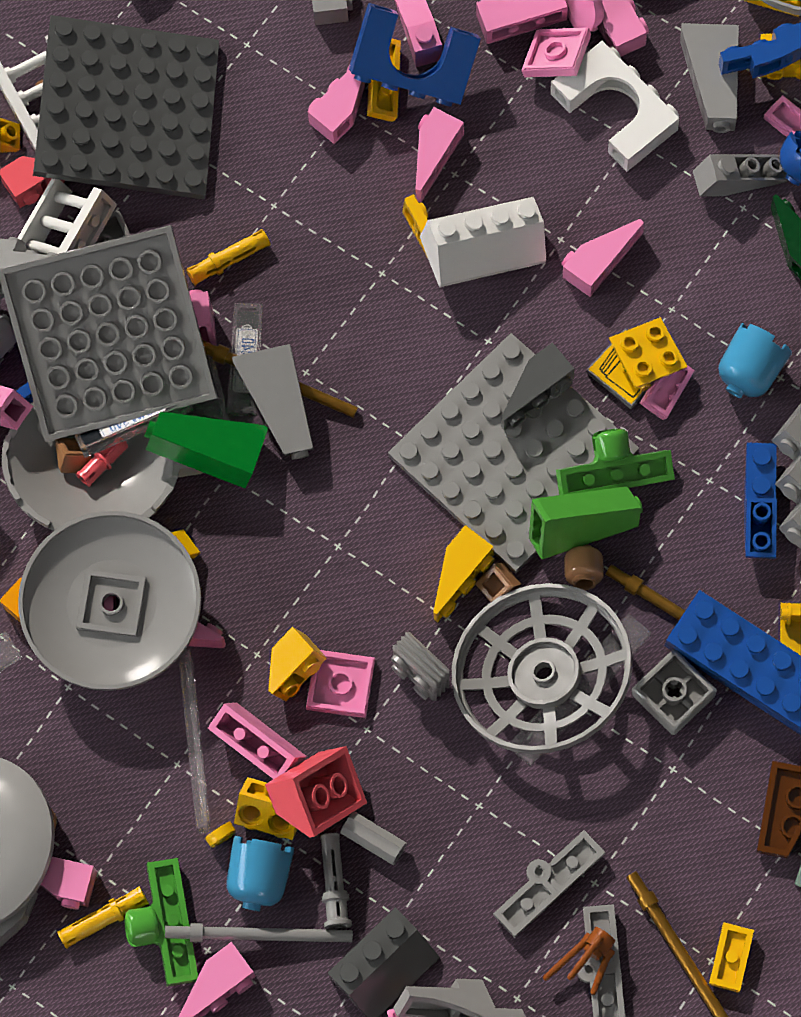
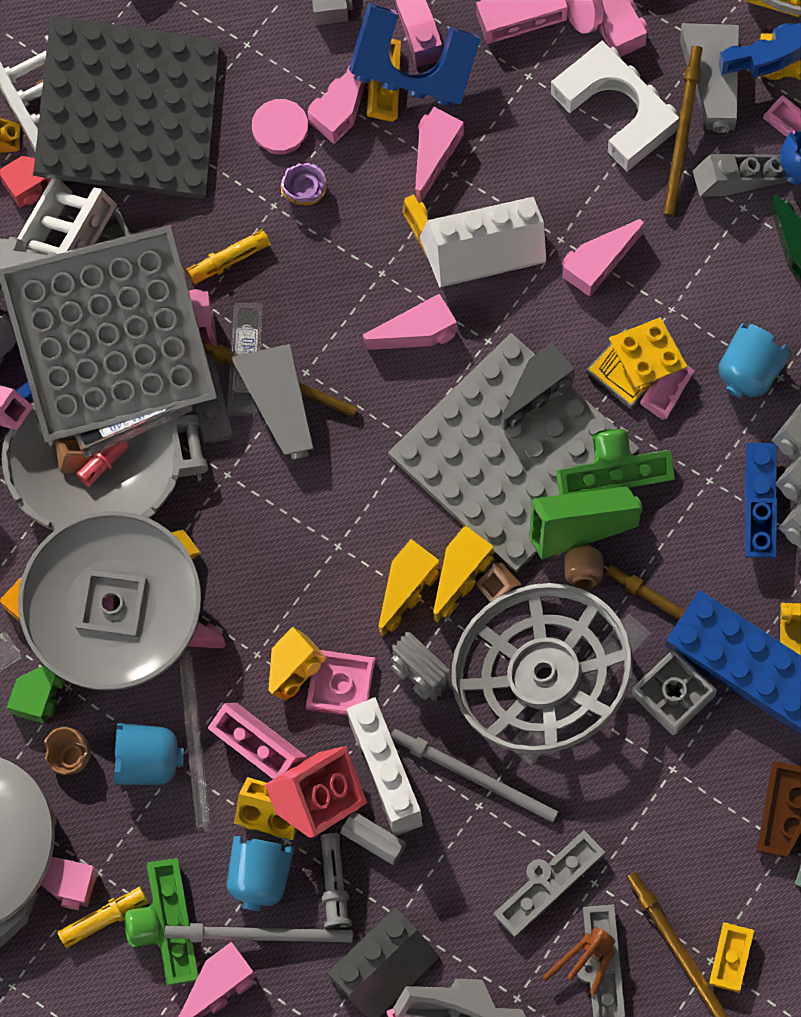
green slope [144,411,269,488] -> none
yellow tile [205,821,236,848] -> none
bright pink tile [521,28,591,77] -> none
none -> bright green slope [7,665,66,724]
none -> medium nougat hair [44,727,91,777]
none -> dark azure cylinder [114,723,184,785]
none -> bright pink tile [252,99,308,154]
none -> lavender hair [280,163,327,206]
none -> white arch [346,697,423,836]
none -> bright pink slope [363,294,457,350]
none -> yellow slope [379,539,440,636]
none -> light grey bar [391,729,558,822]
none -> pearl gold bar [663,46,703,217]

